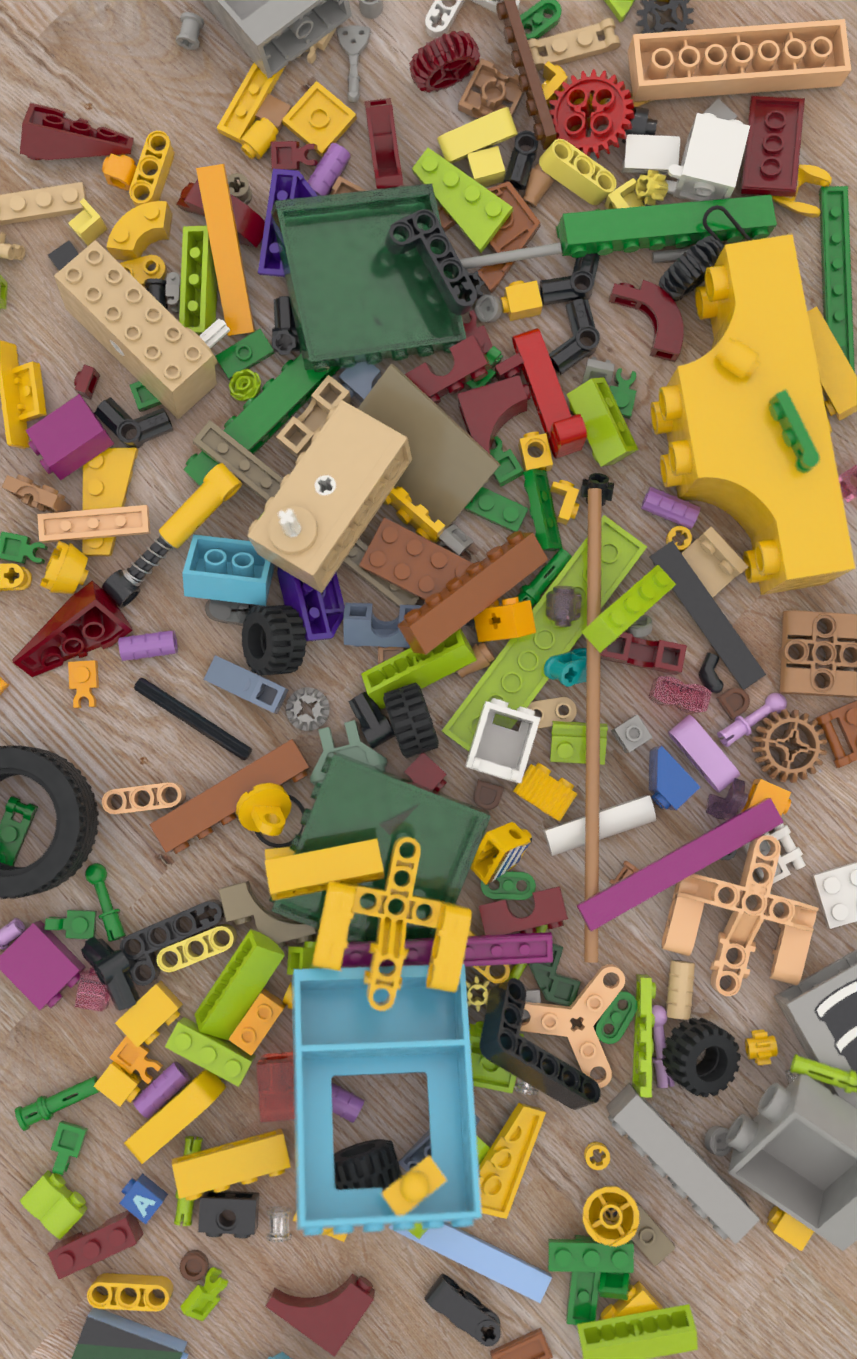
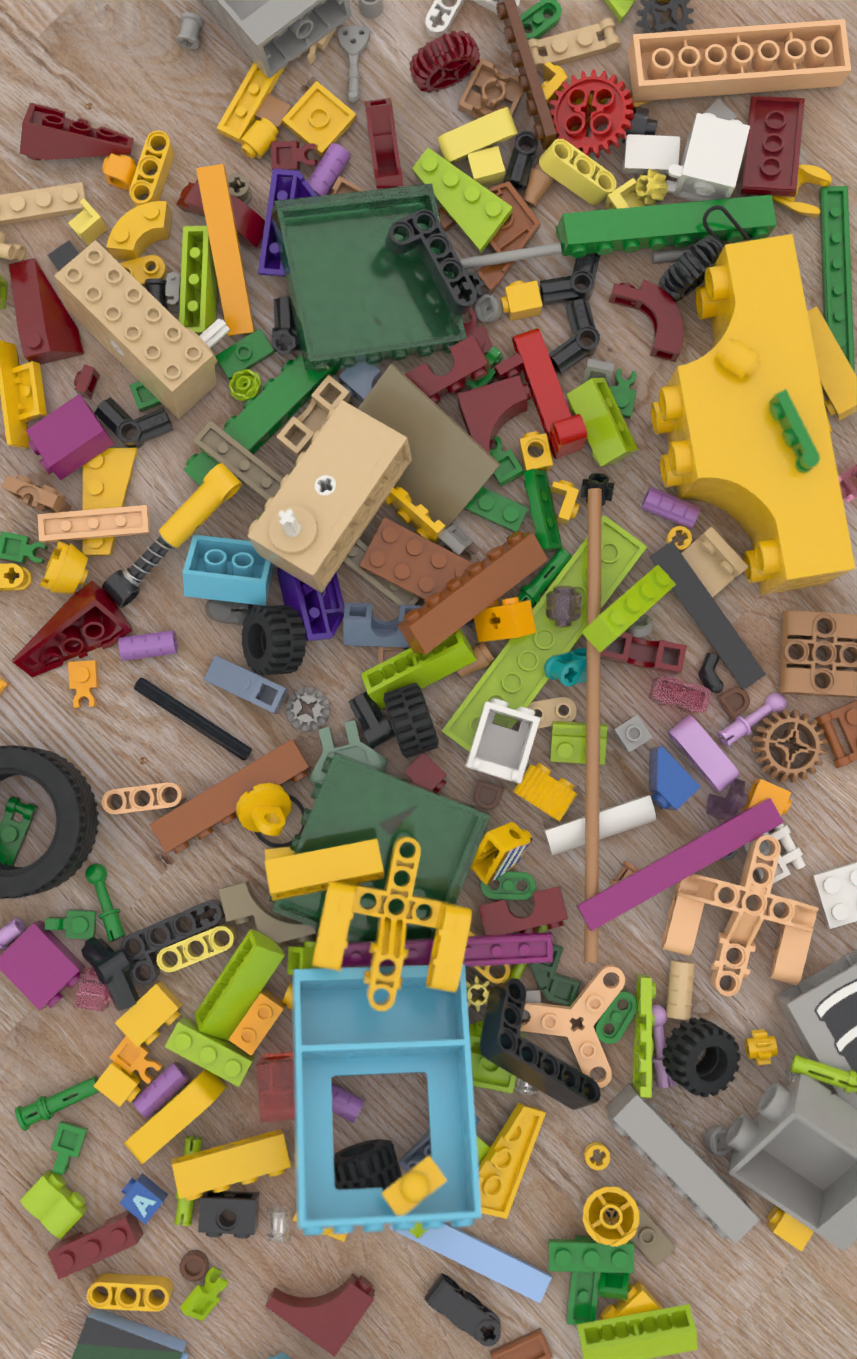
none -> dark red wedge [9,258,84,365]

